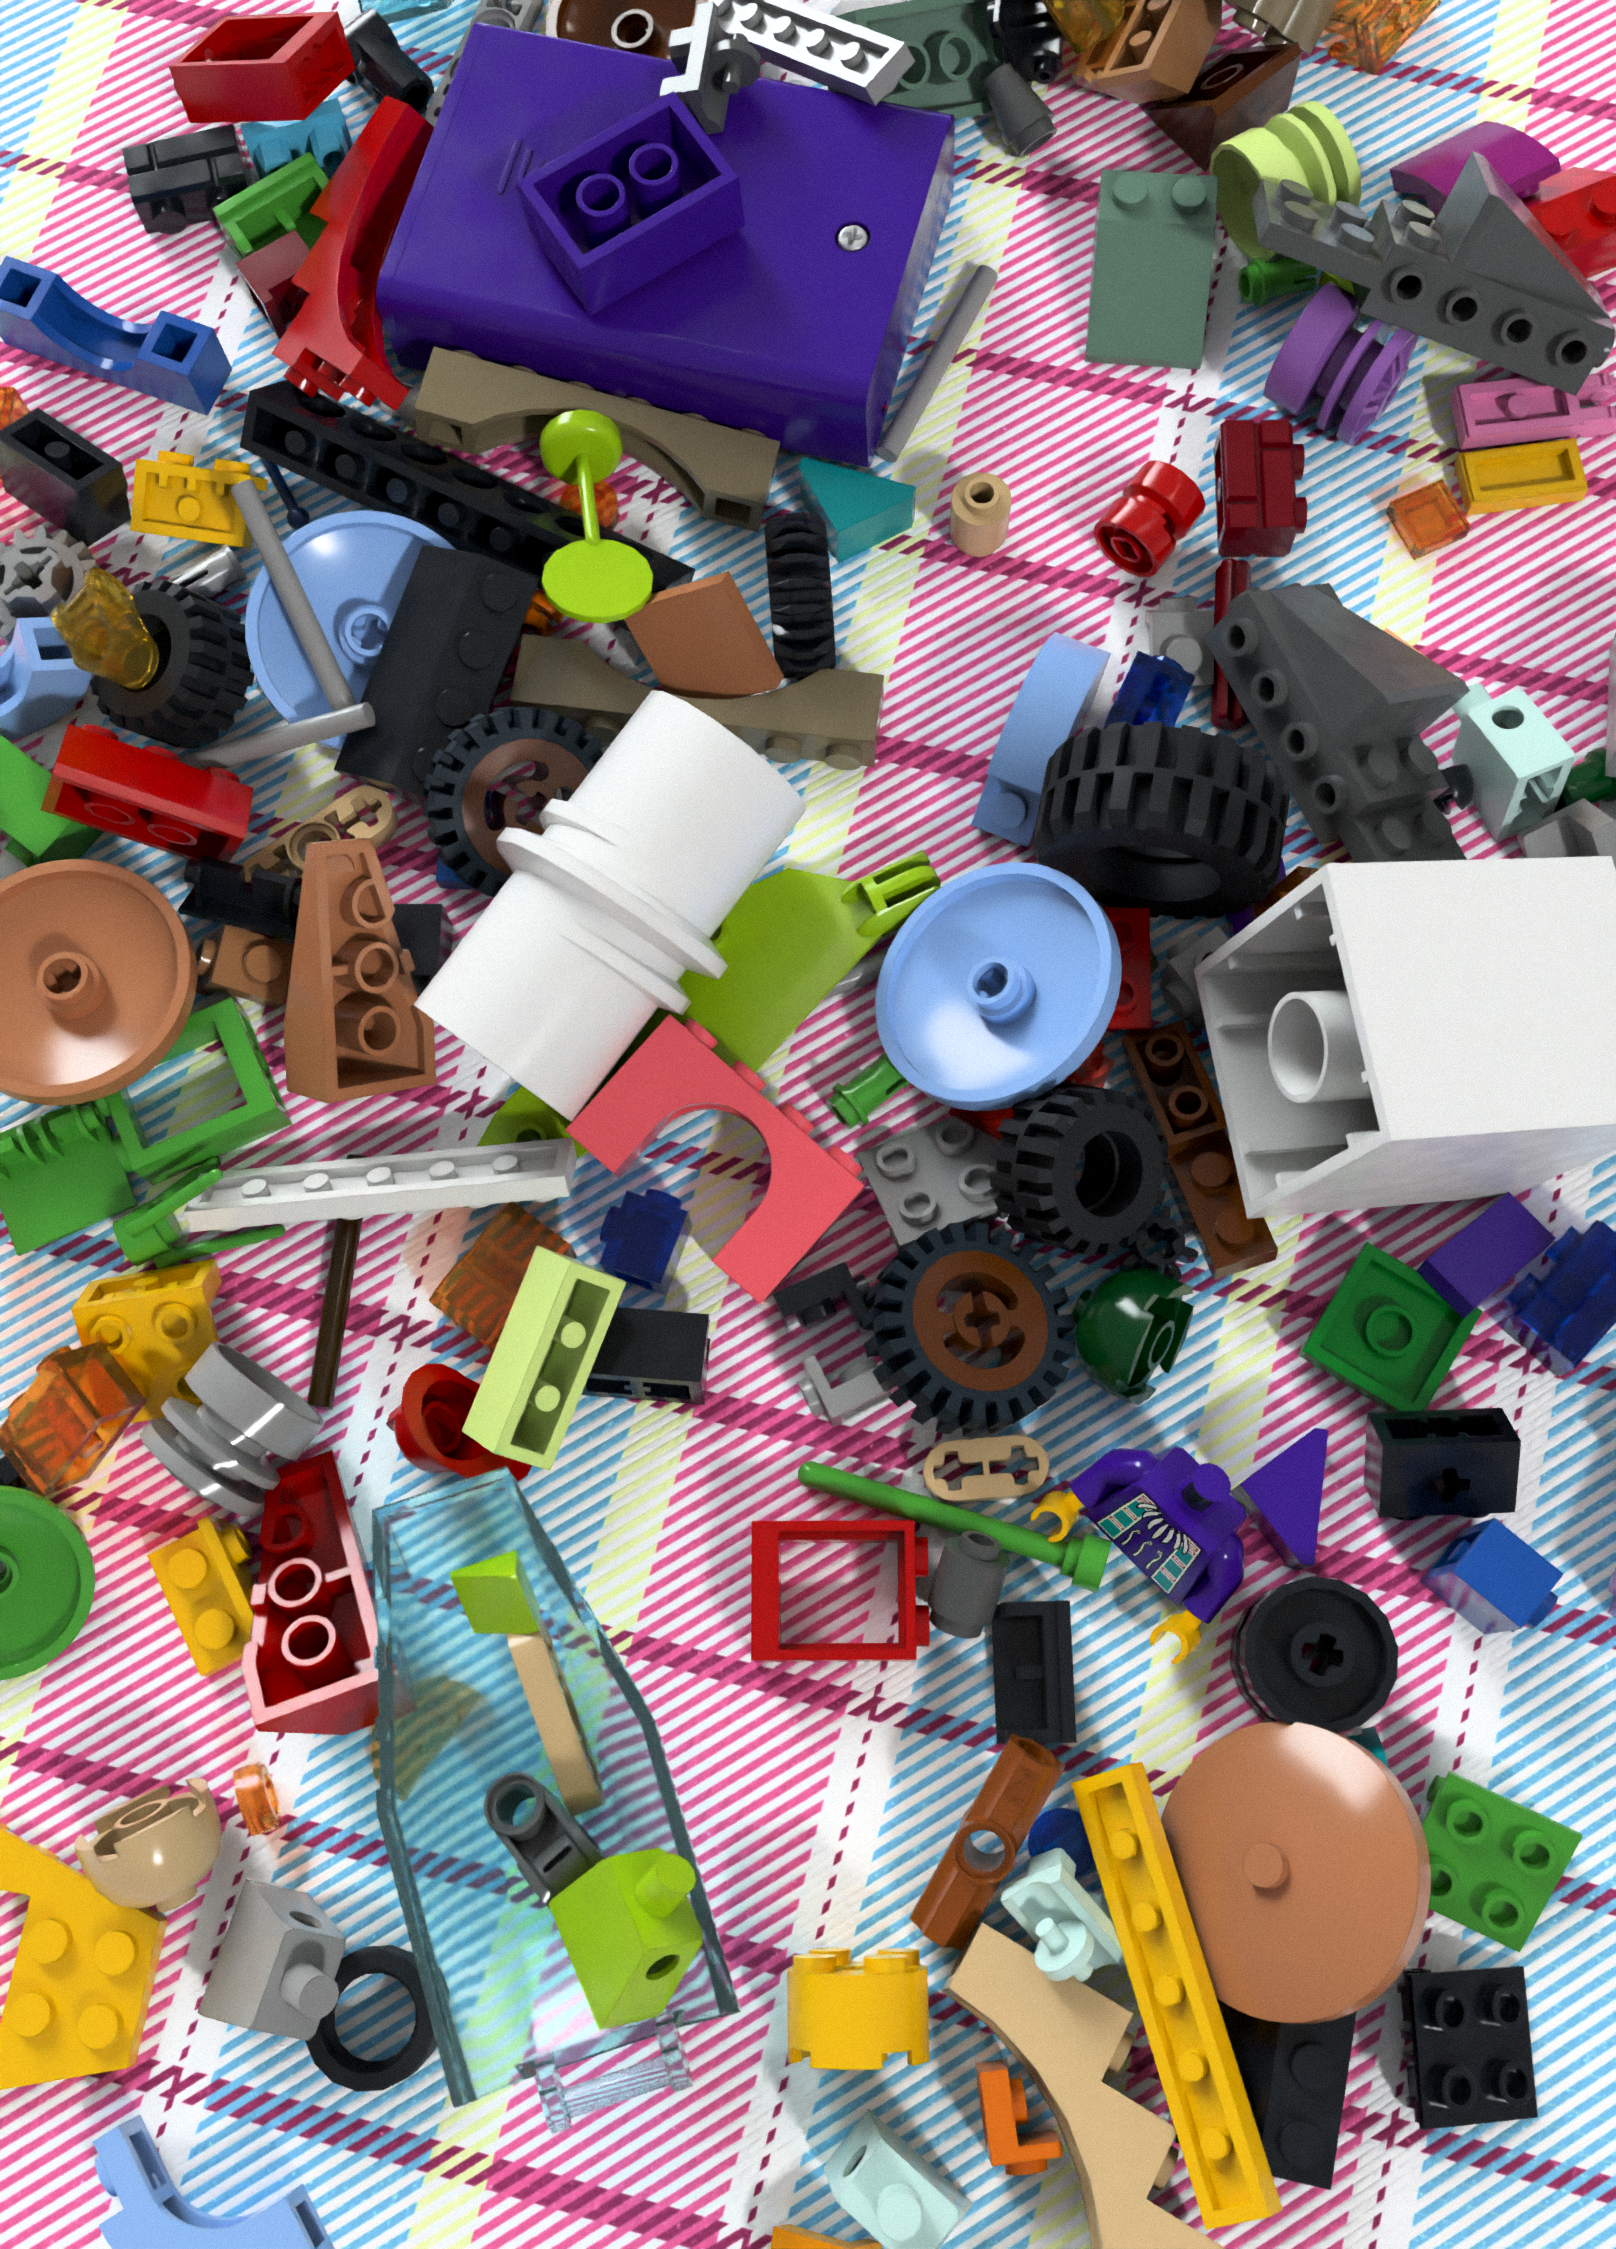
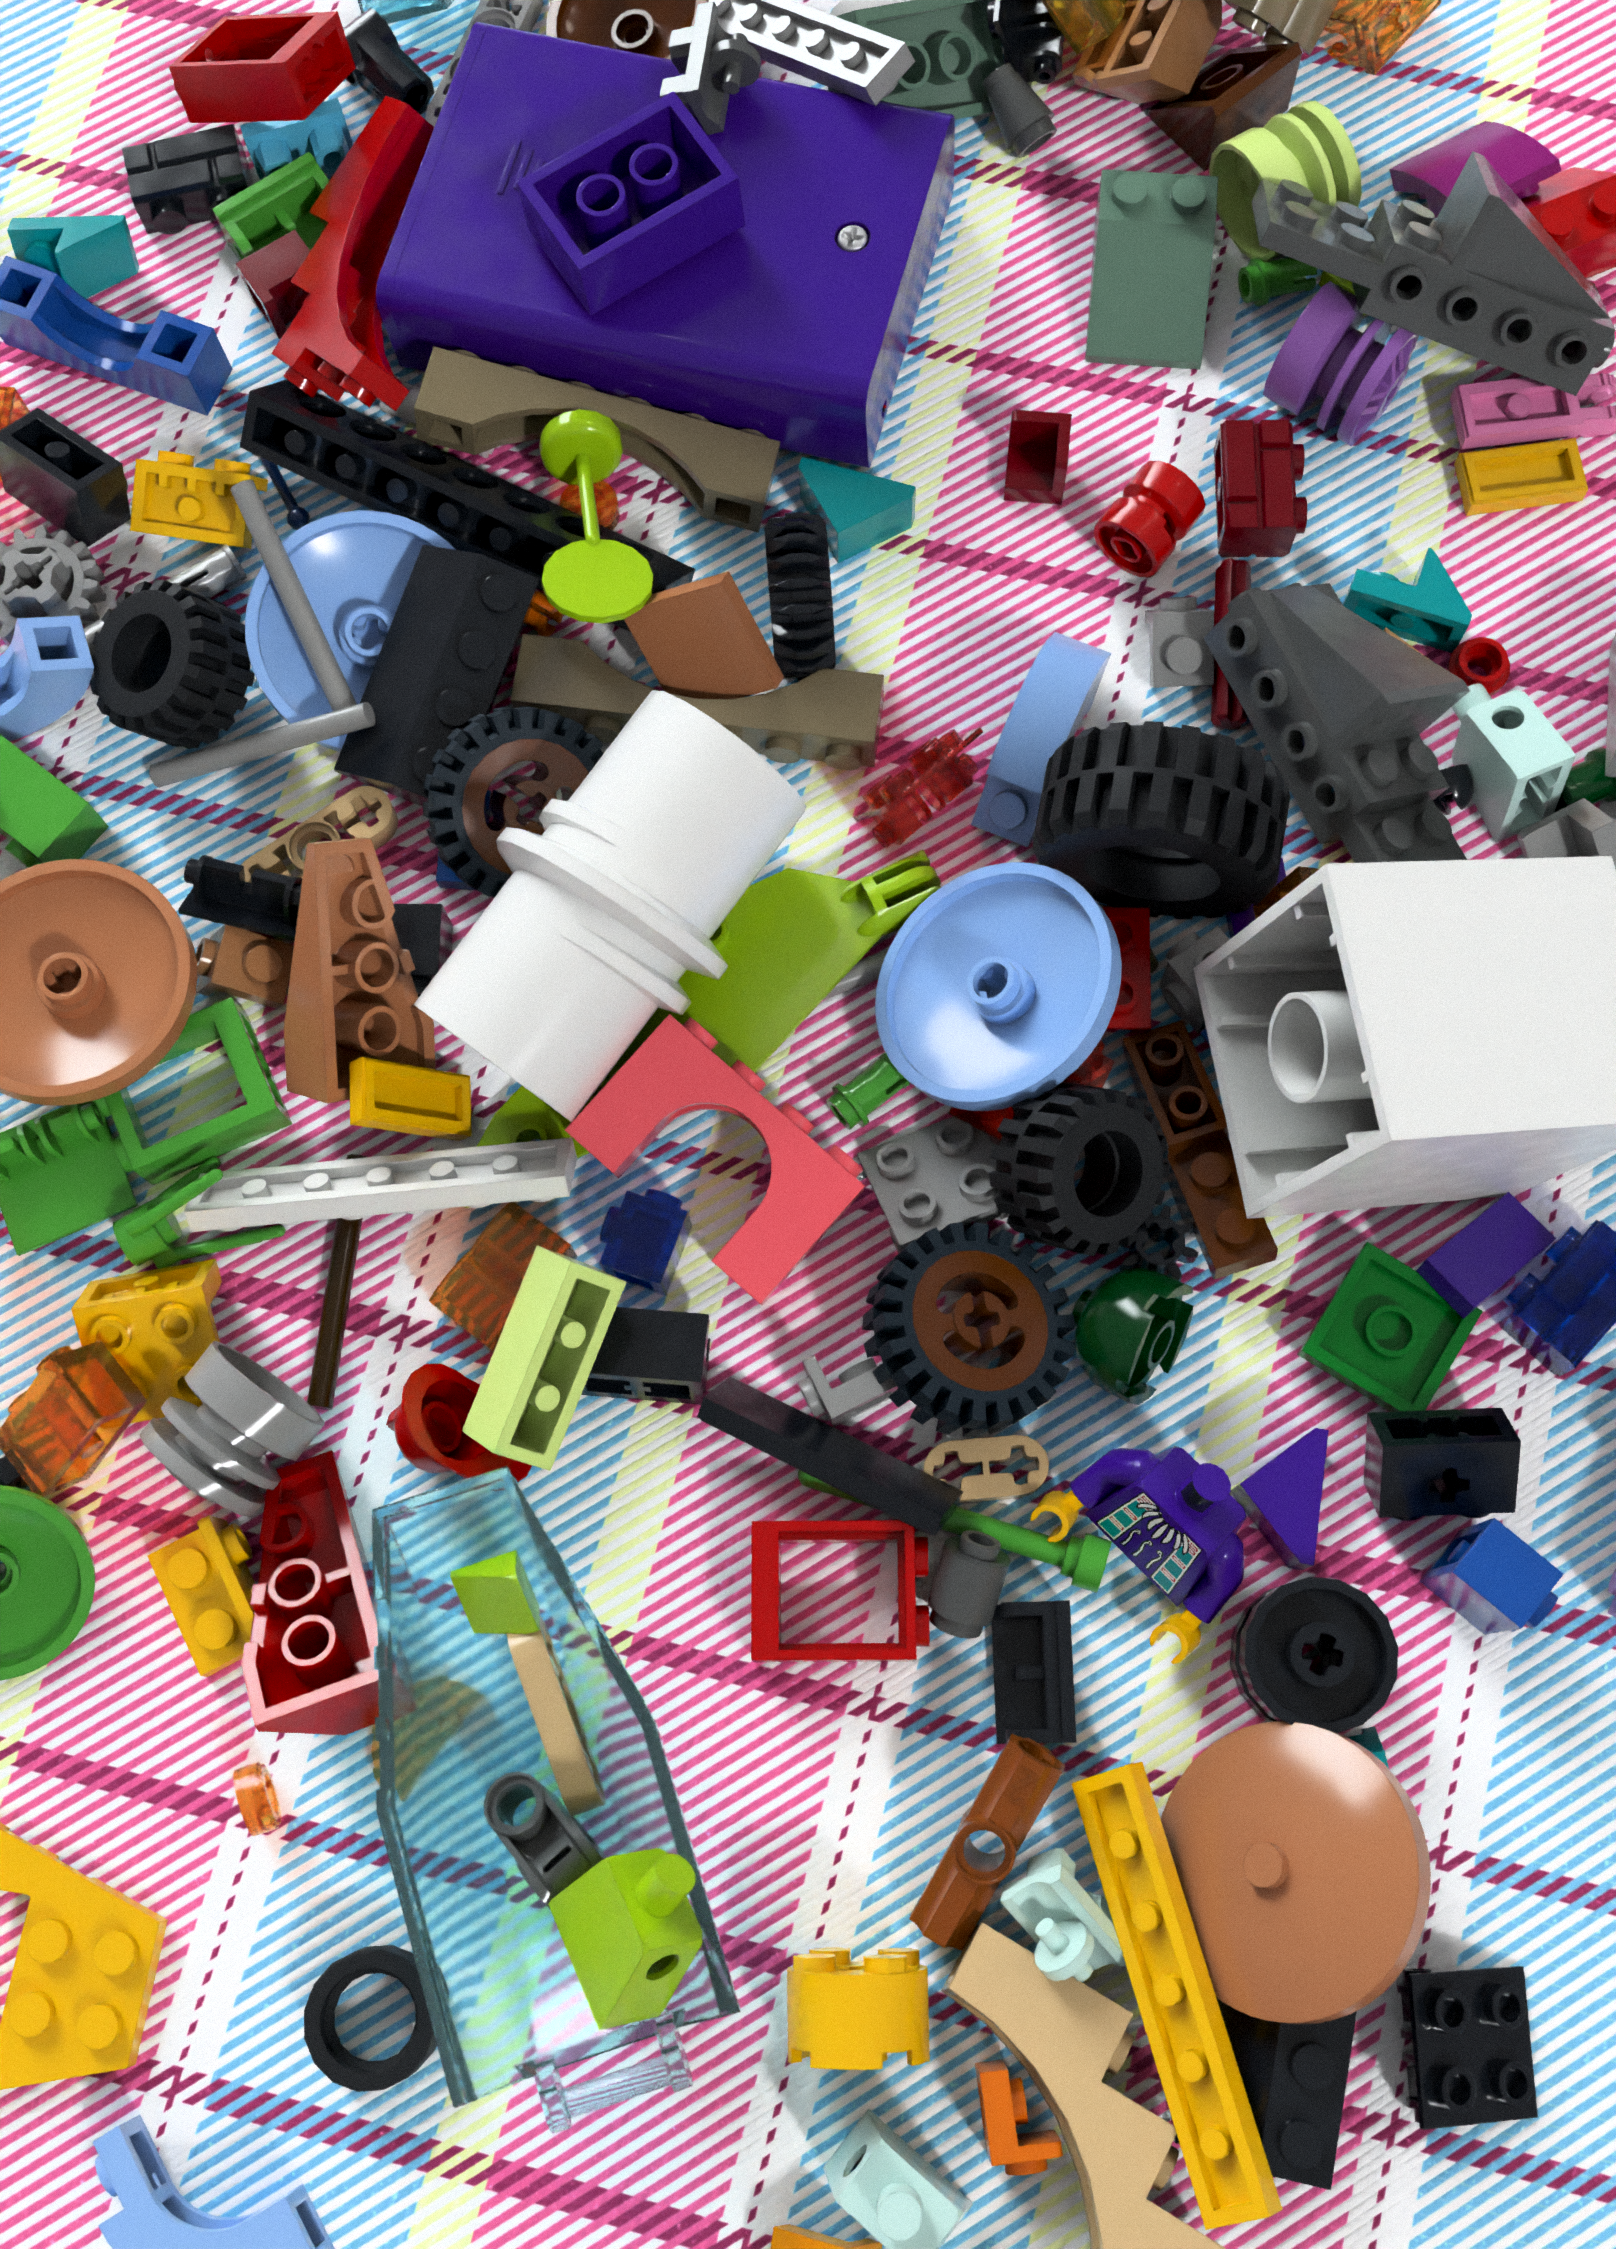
red slope [41,724,254,862] -> none
clear yellow piece [50,567,159,690] -> none
tan cylinder [74,1777,222,1912] -> none
light grey torso [197,1879,346,2041] -> none
black bracket [773,1261,874,1335] -> none
light grey bar [876,265,998,463] -> none
tan brick [949,472,1012,557] -> none
clear blue plate [1027,1808,1094,1878] -> none
clear blue bracket [1103,650,1195,729] -> none
clear orange tile [1385,479,1471,560] -> none
bright green hinge [1421,1771,1583,1953] -> none
none -> teal slope [7,215,140,299]
none -> yellow tile [349,1057,472,1141]
none -> black tile [697,1376,963,1536]
none -> clear red hinge [853,727,983,848]
none -> dark red panel [1003,410,1072,505]
none -> teal slope [1343,548,1472,653]
none -> red plate [1447,637,1510,696]

